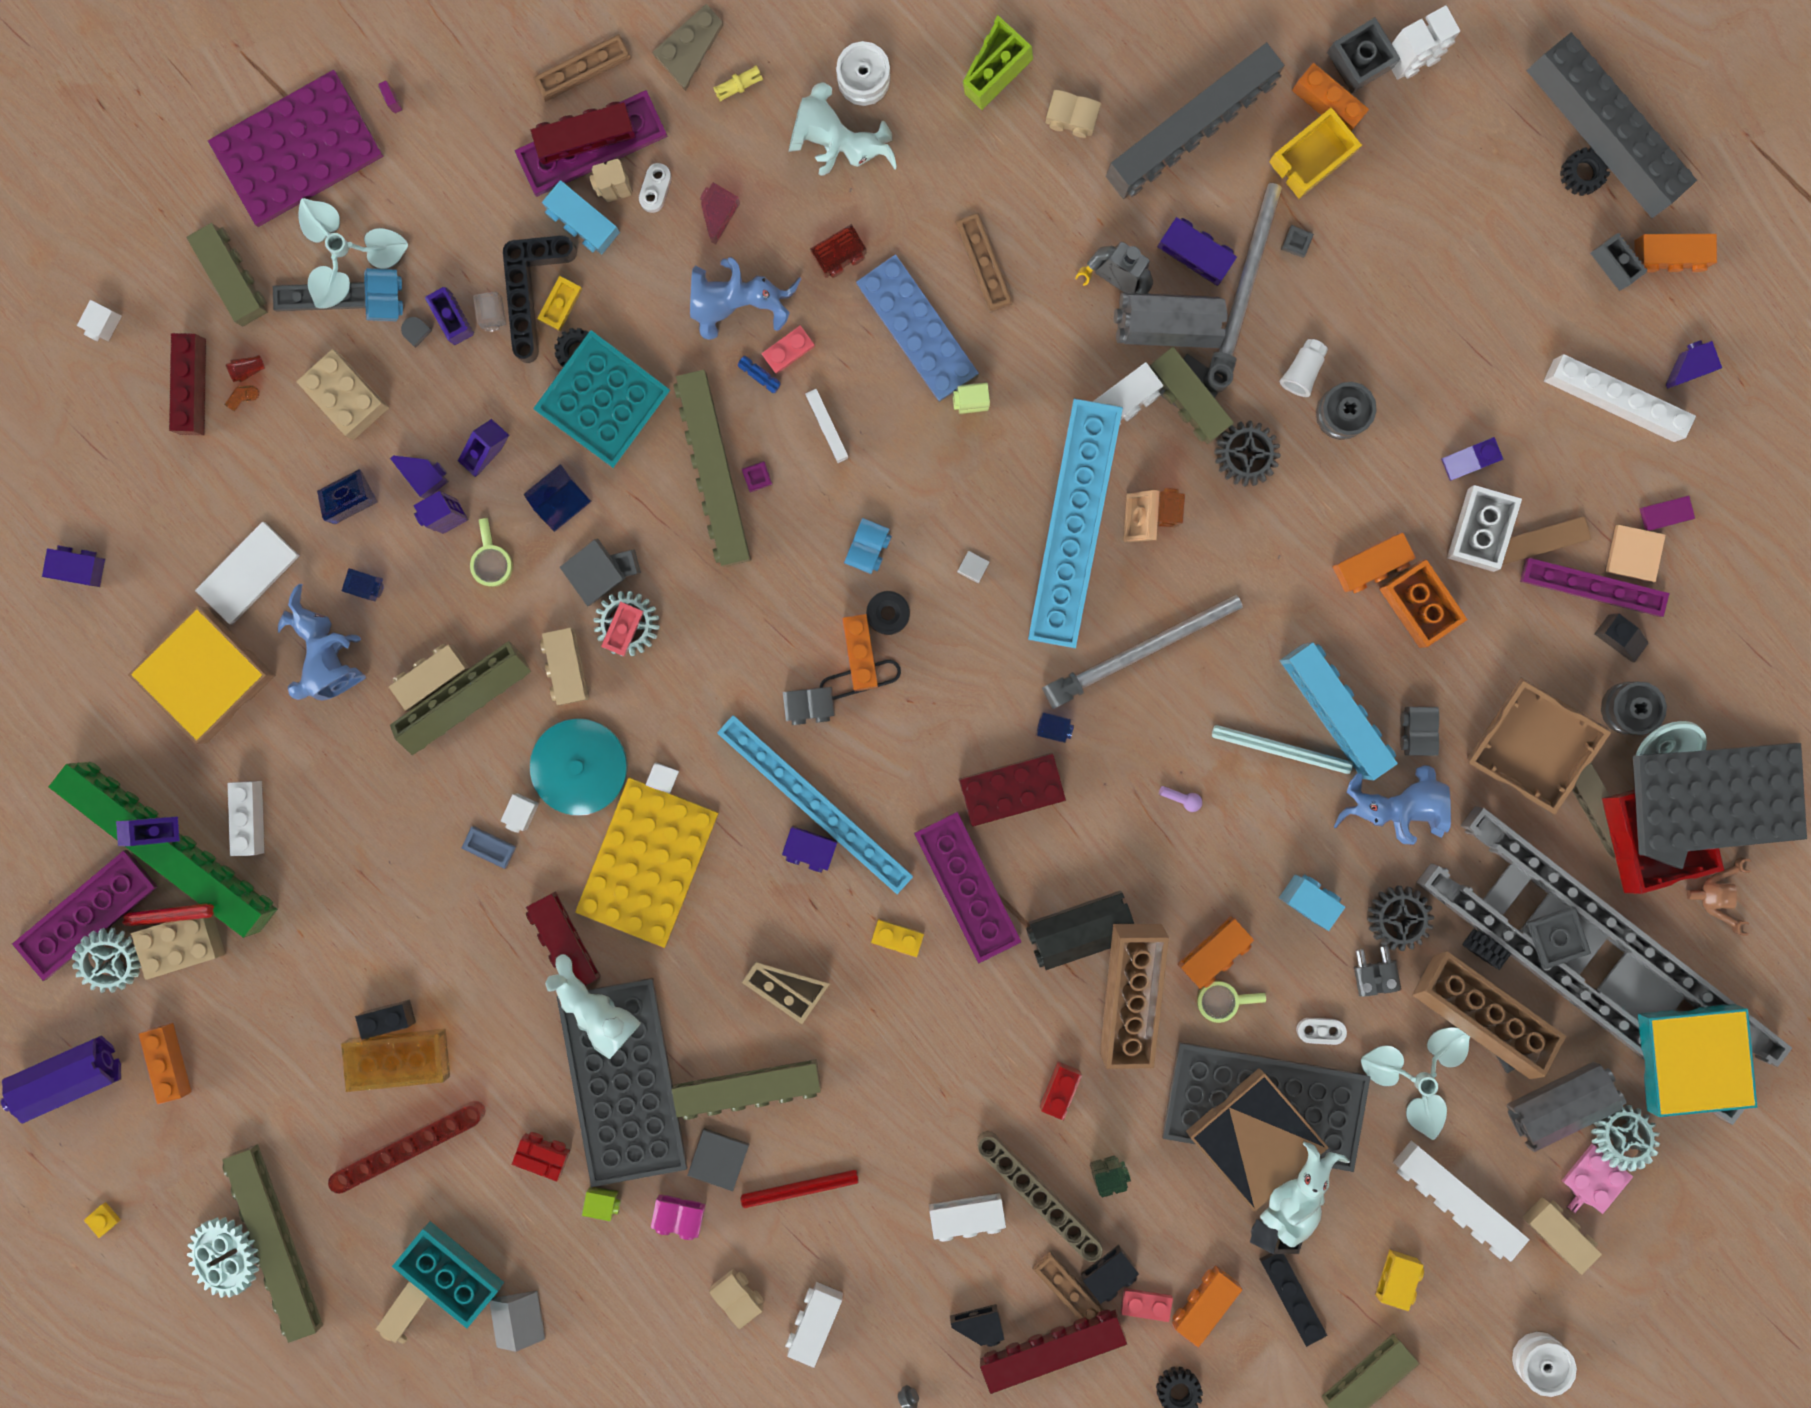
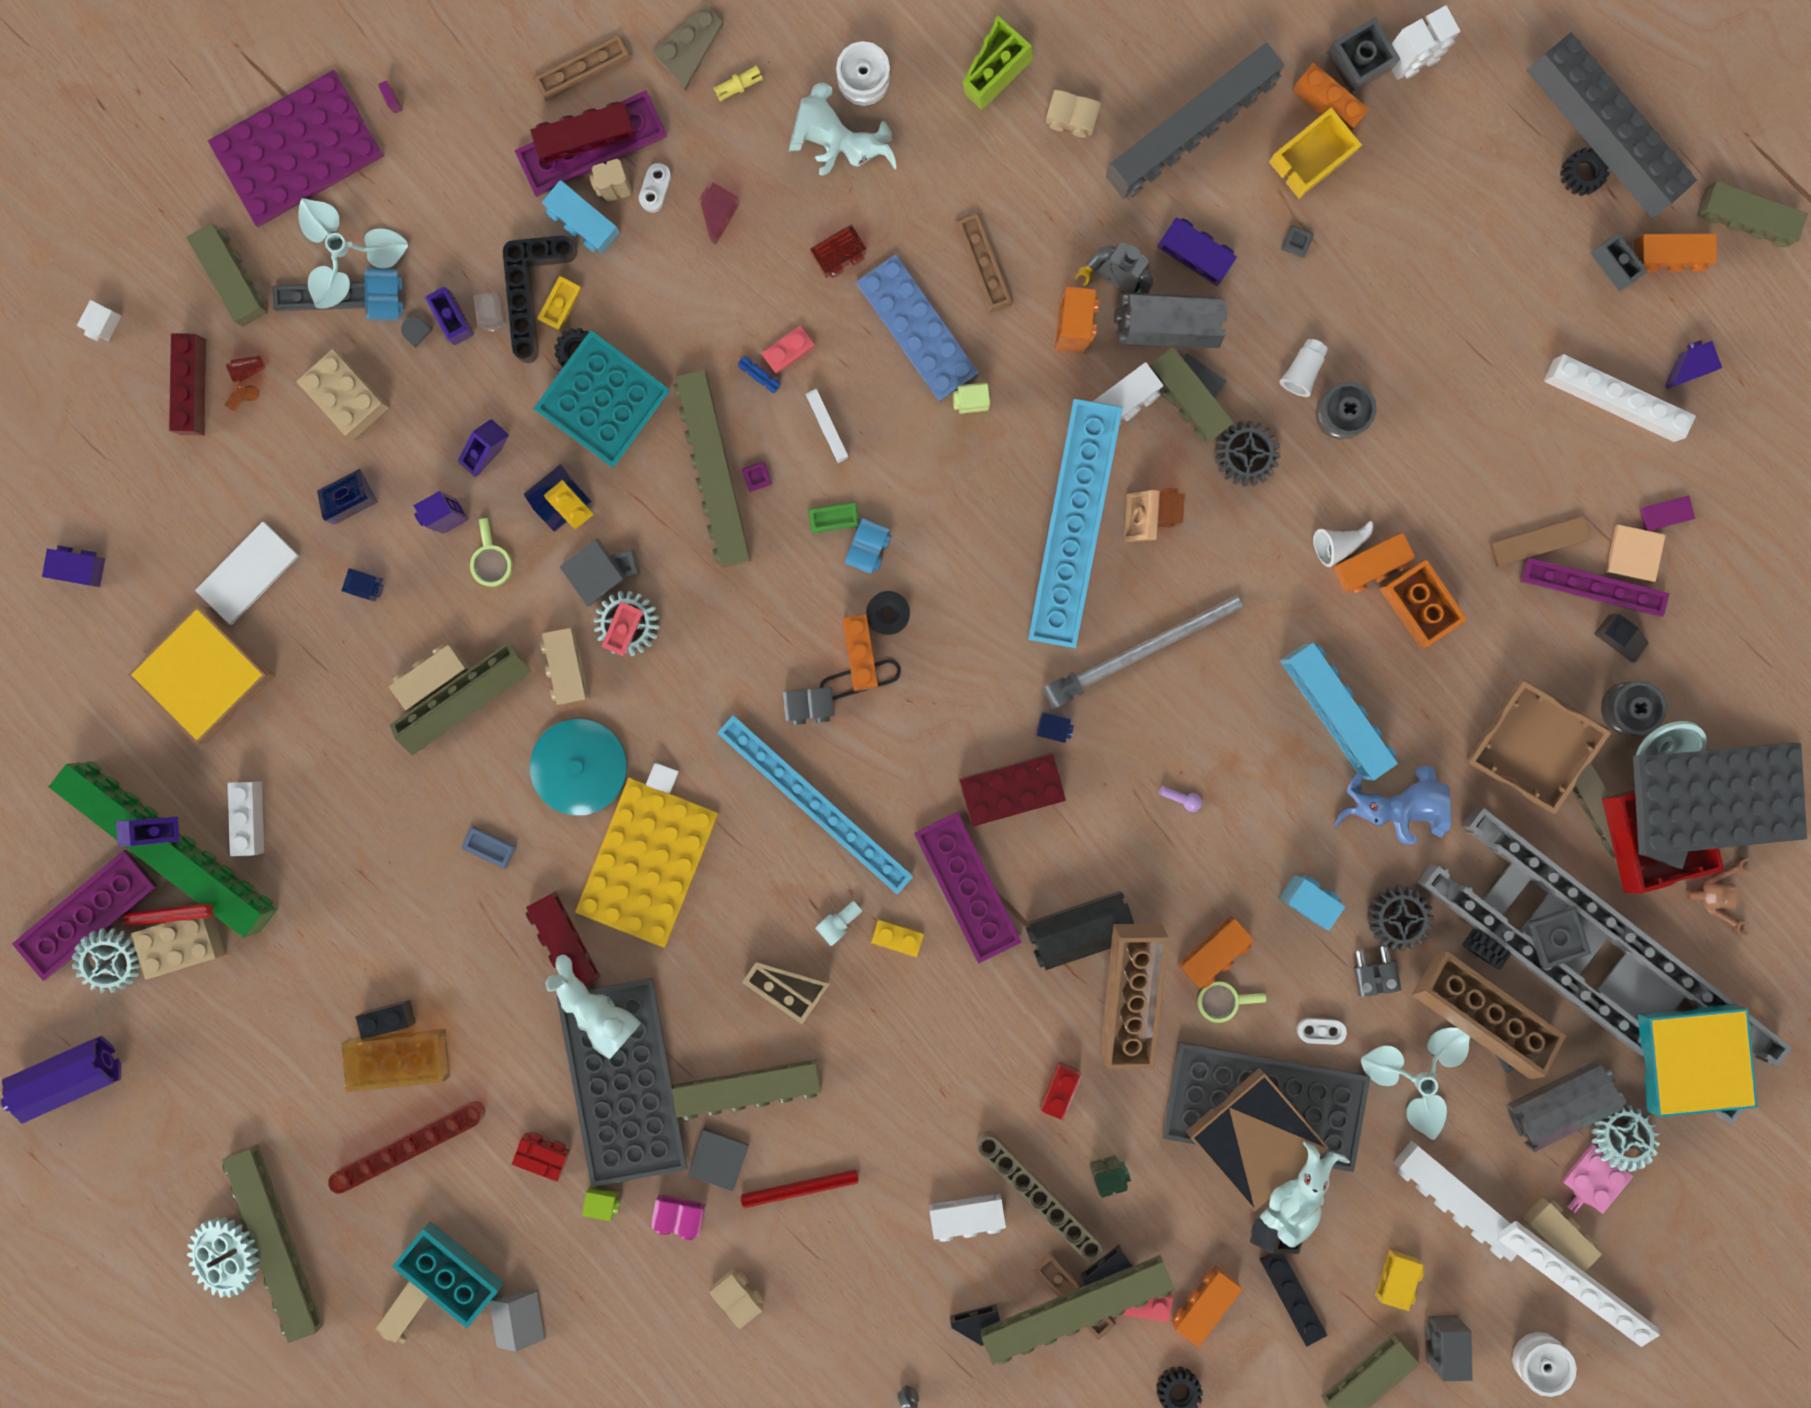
yellow plate [84,1202,121,1238] -> none
orange brick [138,1023,192,1104] -> none
medium blue animal [278,584,366,701] -> none
dark purple slope [390,455,449,499] -> none
white brick [501,793,539,833] -> none
medium blue animal [690,257,801,340] -> none
dark purple brick [782,826,838,873] -> none
white brick [785,1282,843,1368] -> none
white slope [957,551,989,583] -> none
dark red brick [980,1309,1127,1394] -> none
flat silver piece [1204,183,1282,393] -> none
light aqua axle [1212,725,1353,774] -> none
dark grey brick [1400,707,1439,756] -> none
slope [1441,437,1503,481] -> none
white brick [1447,485,1522,572] -> none
none -> yellow plate [544,480,594,530]
none -> bright green tile [808,502,859,534]
none -> light aqua pin [815,900,862,946]
none -> olive brick [980,1255,1175,1365]
none -> orange brick [1055,286,1100,353]
none -> white hat [1313,521,1373,567]
none -> dark grey brick [1425,1315,1473,1381]
none -> white plate [1498,1221,1660,1347]
none -> olive brick [1697,181,1808,247]

